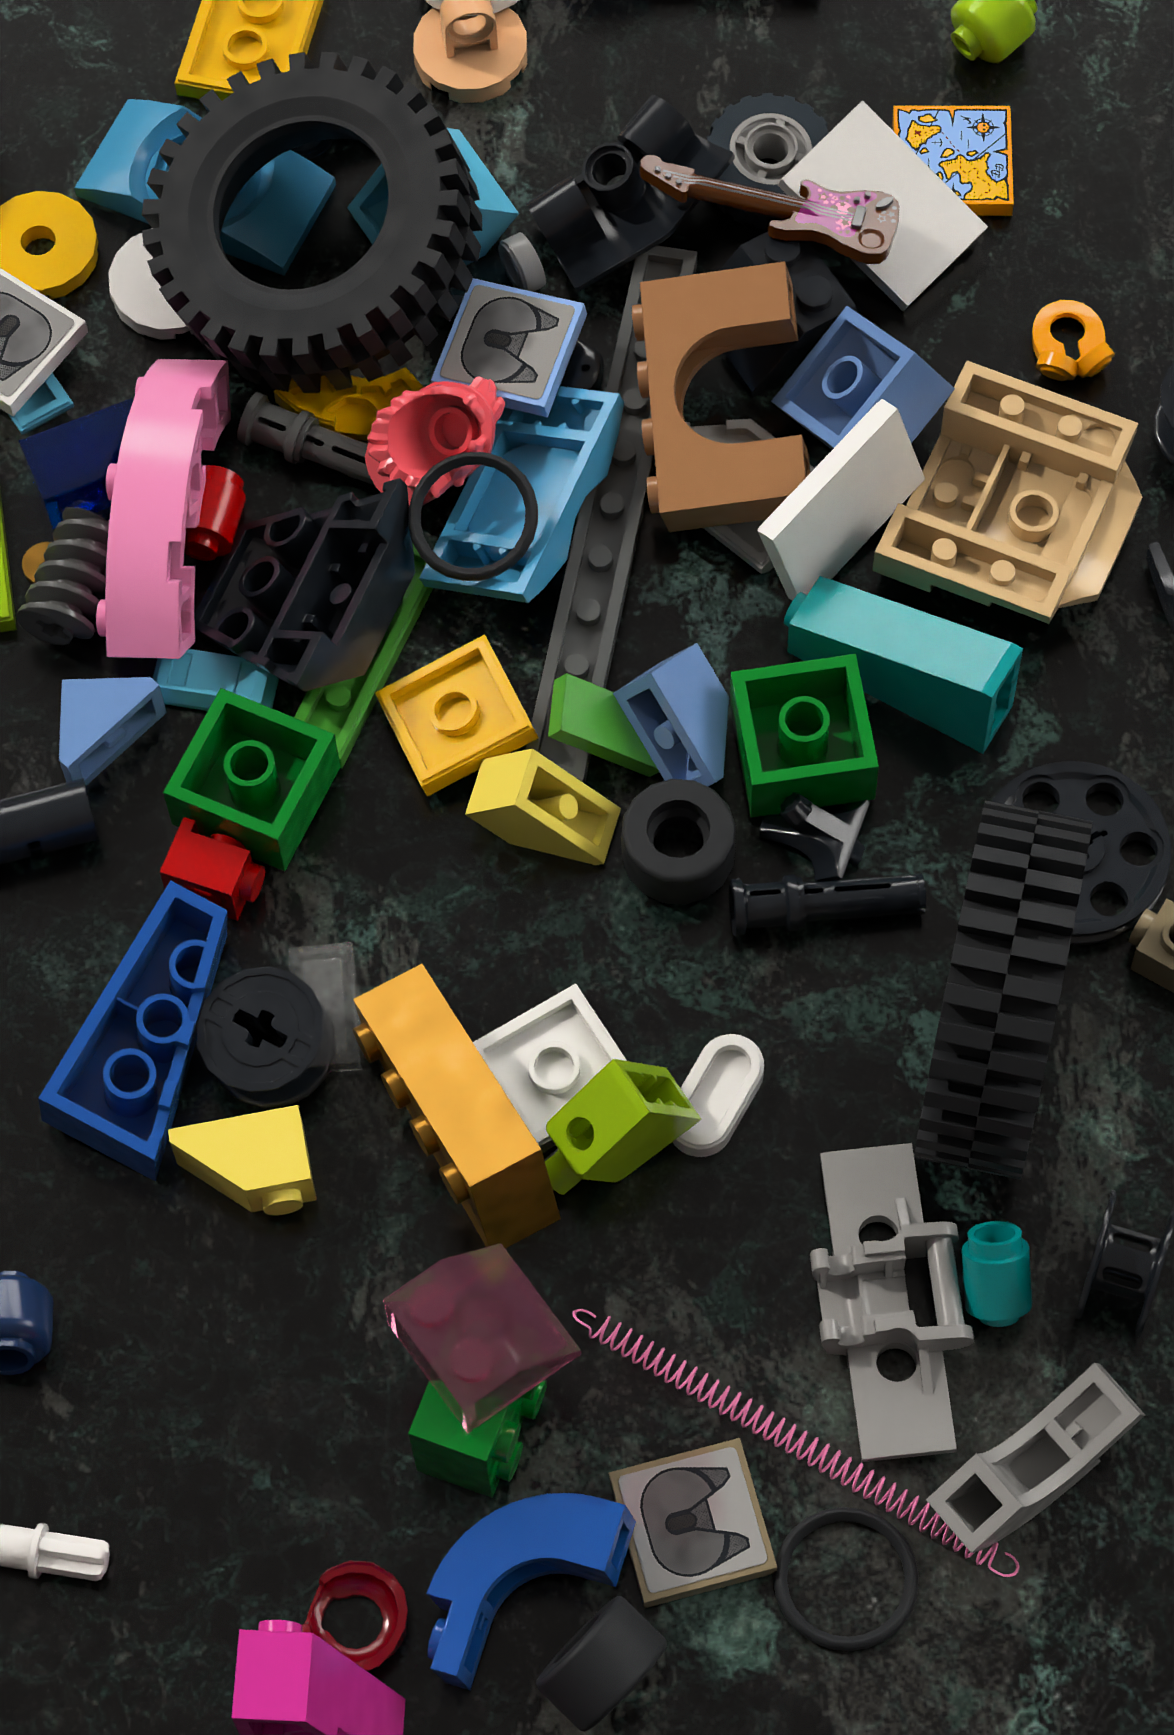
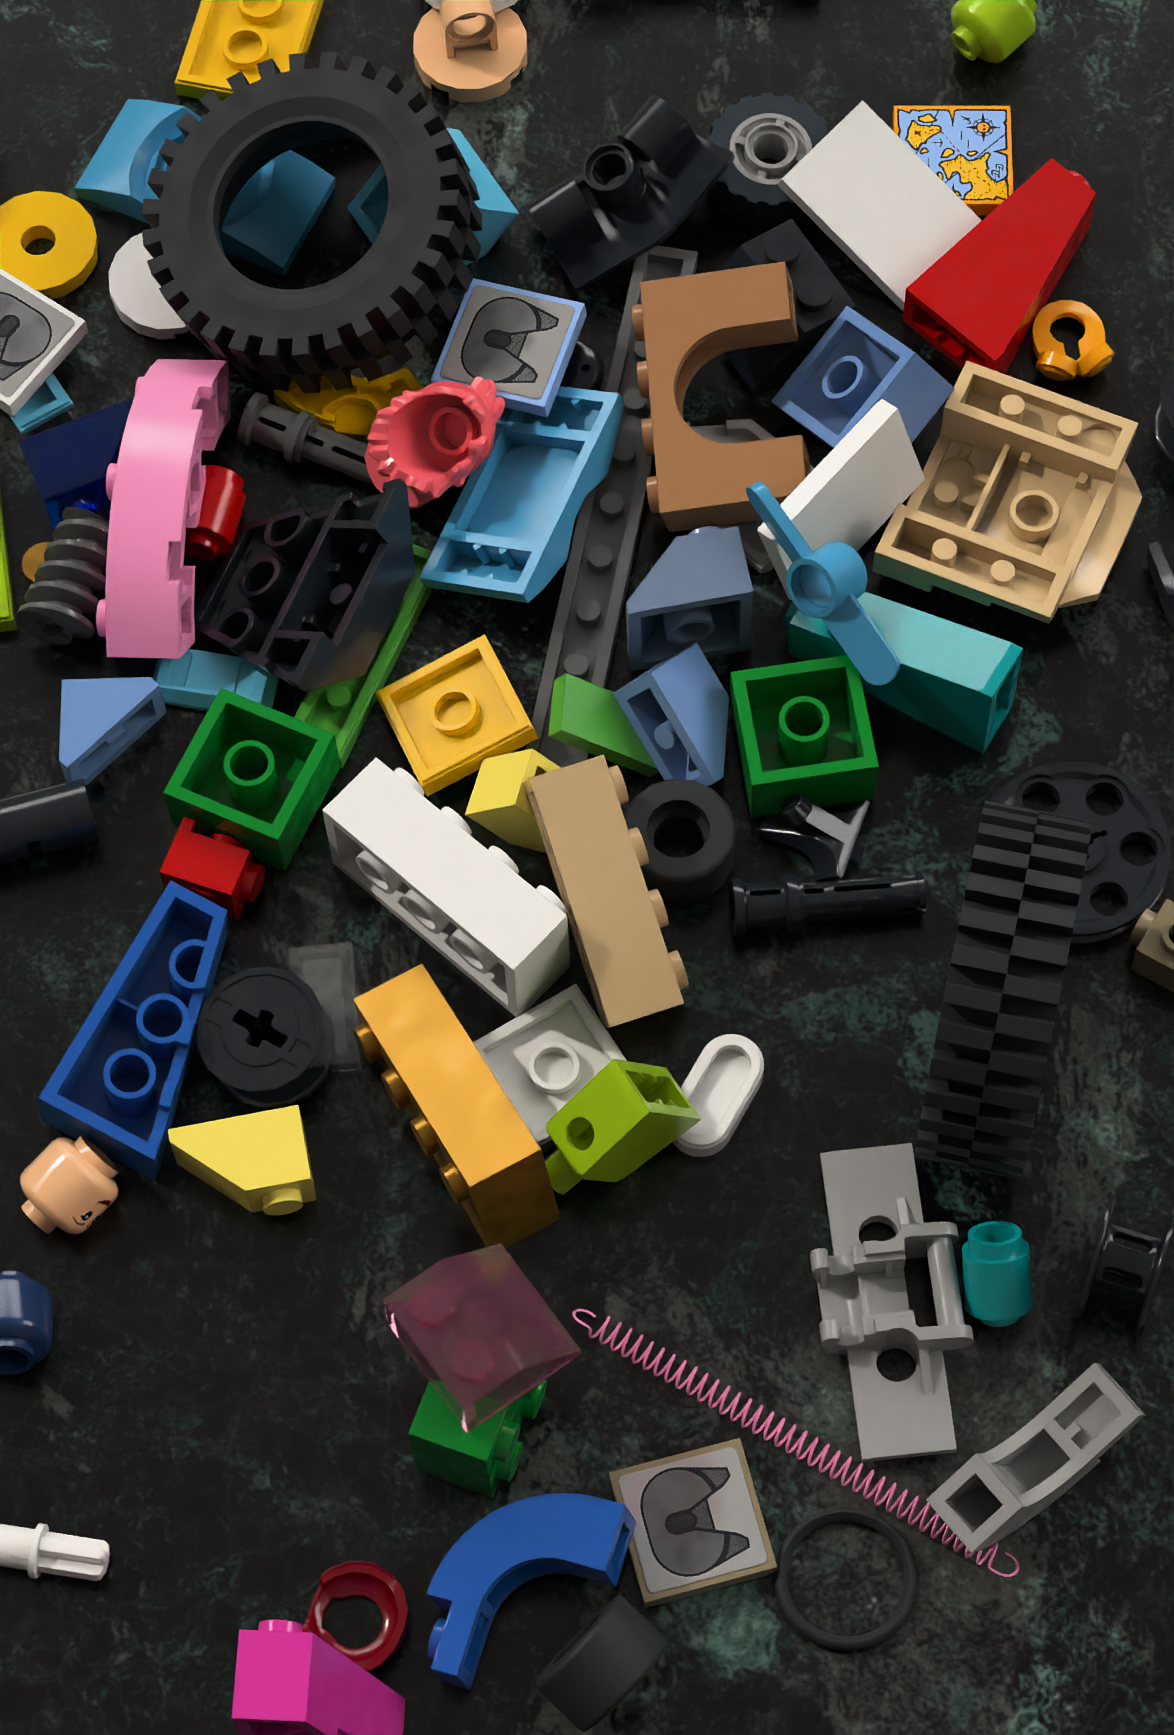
black tyre [408,452,538,581] -> none
light grey tile [498,232,546,292] -> none
reddish brown piece [640,155,900,264] -> none
none -> light nougat head [20,1136,119,1234]
none -> white brick [322,758,571,1017]
none -> tan brick [524,755,689,1028]
none -> sand blue slope [626,526,753,671]
none -> dark azure piece [746,481,900,686]
none -> red slope [903,158,1096,374]

